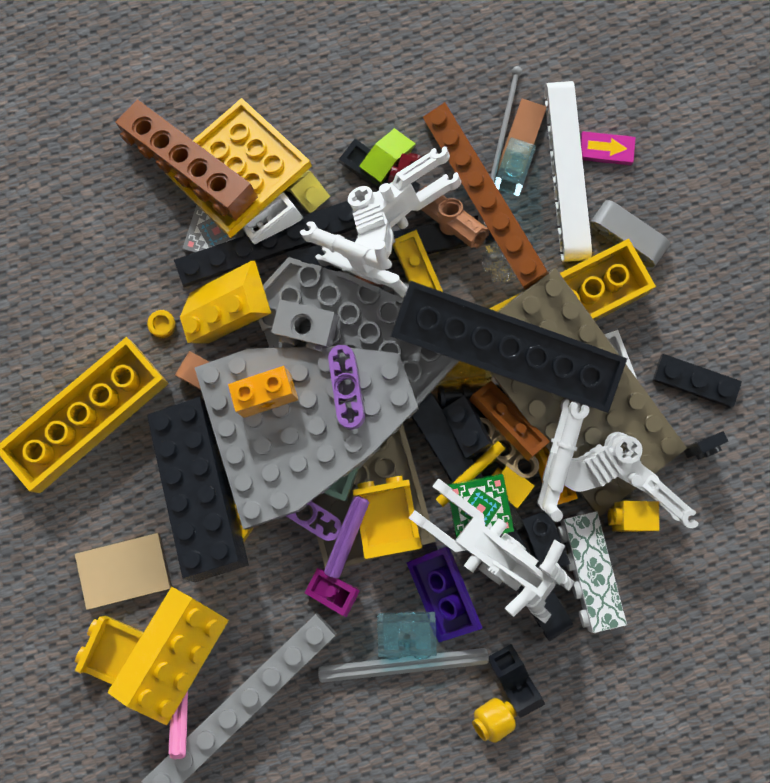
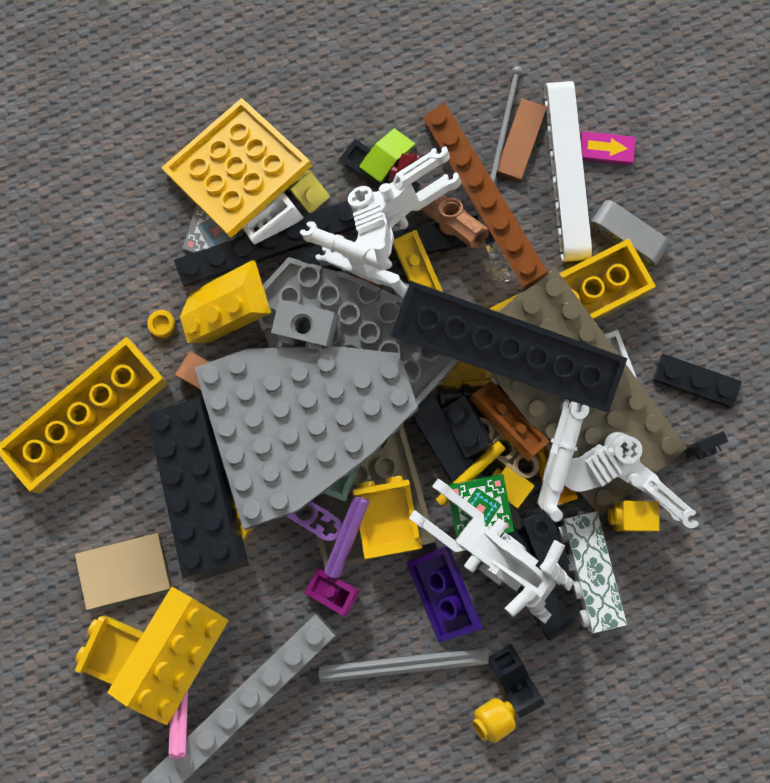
dark orange brick [115,99,258,221] -> none
light orange brick [228,366,299,418] -> none
medium lavender beam [328,345,365,430] -> none
clear light blue brick [377,612,437,660] -> none
clear light blue slope [495,137,536,196] -> none

